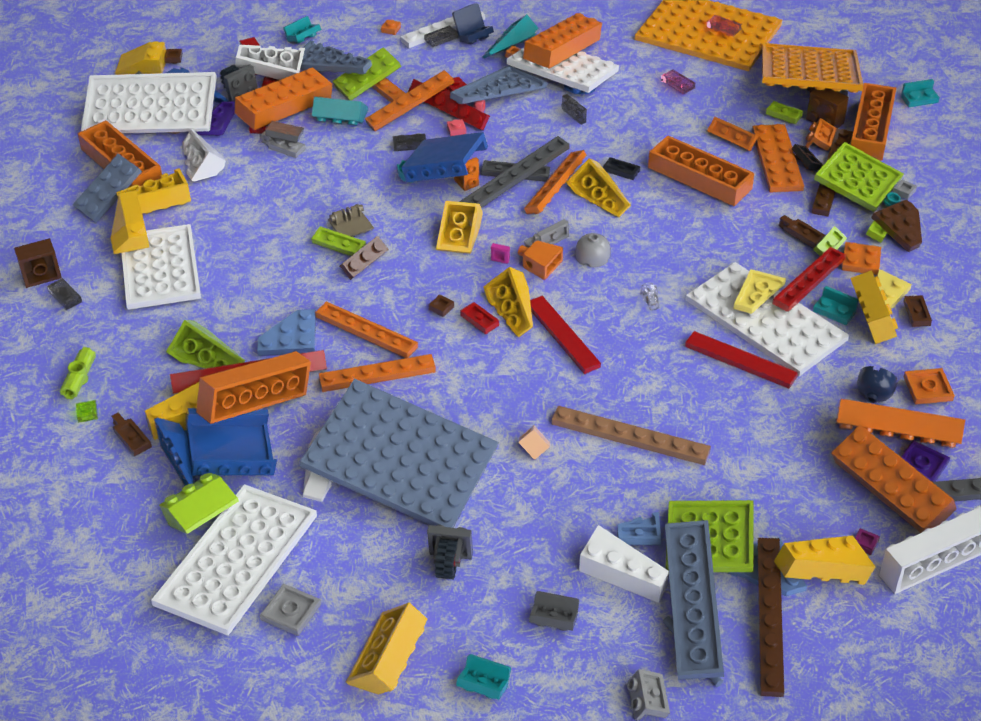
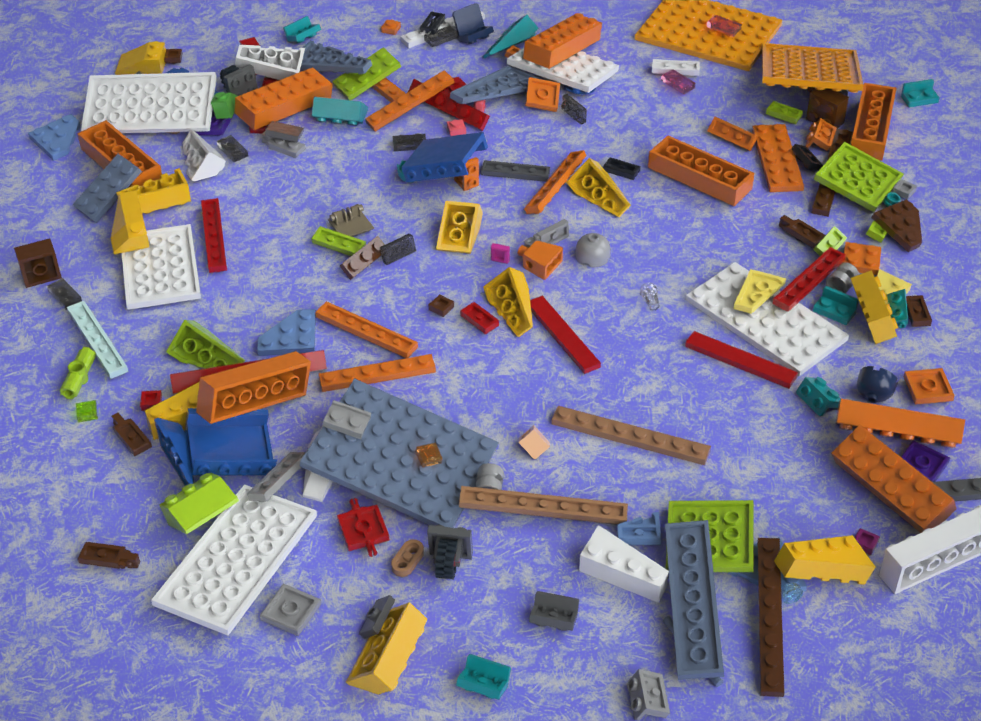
dark grey plate [459,136,569,208] -> none
none -> medium blue plate [28,114,81,161]
none -> light aqua plate [67,301,128,379]
none -> reddish brown hinge [78,542,141,569]
none -> red plate [140,390,162,411]
none -> red plate [201,198,227,273]
none -> bright green slope [211,92,237,119]
none -> clear smoke plate [217,135,248,162]
none -> light grey plate [247,452,306,502]
none -> light grey plate [323,400,372,439]
none -> red plate [337,498,390,557]
none -> dark grey plate [359,595,395,639]
none -> clear smoke plate [380,233,416,265]
none -> medium nougat plate [391,539,424,577]
none -> clear orange plate [415,443,443,468]
none -> black tile [420,11,445,35]
none -> medium nougat plate [459,486,628,524]
none -> light grey wheel [475,463,504,490]
none -> orange plate [525,77,560,112]
none -> white plate [652,59,700,76]
none -> clear light blue tile [781,583,803,604]
none -> teal bracket [796,377,841,416]
none -> light grey wheel [826,262,859,293]
none -> teal hinge [887,289,908,328]

